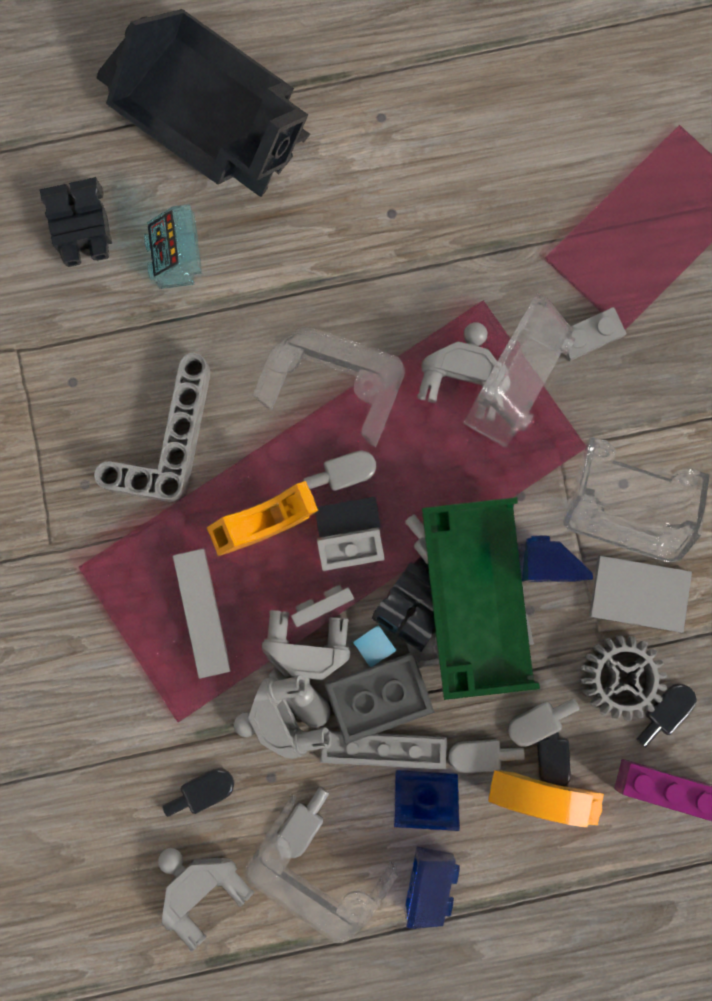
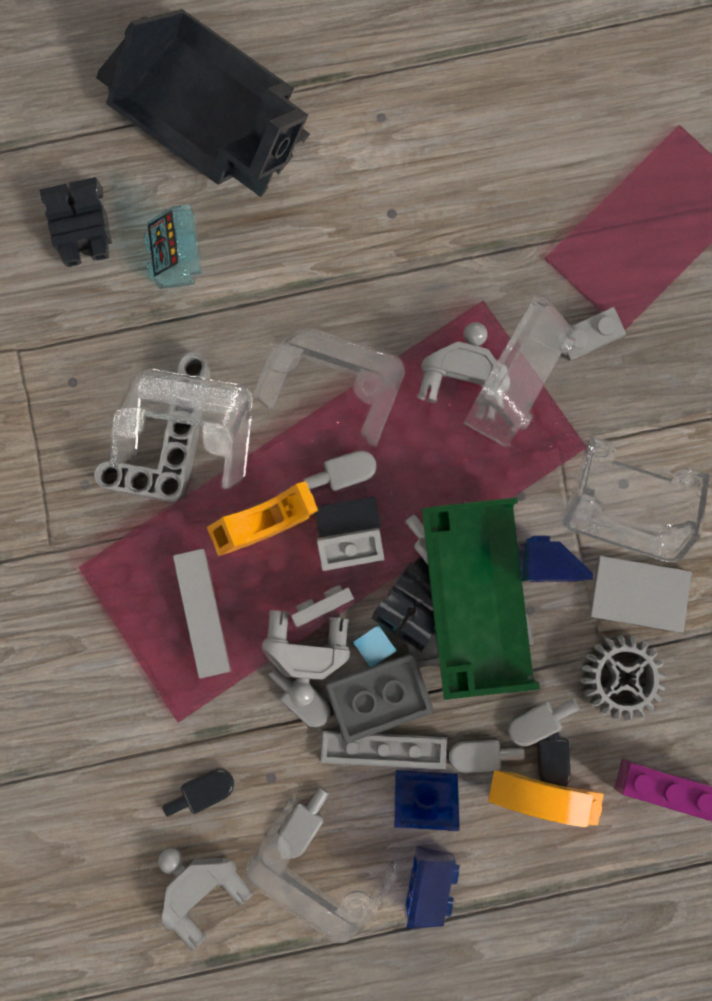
light grey connector [234,675,332,759] -> none
black piece [636,684,697,748] -> none
none -> clear windscreen [110,368,253,489]

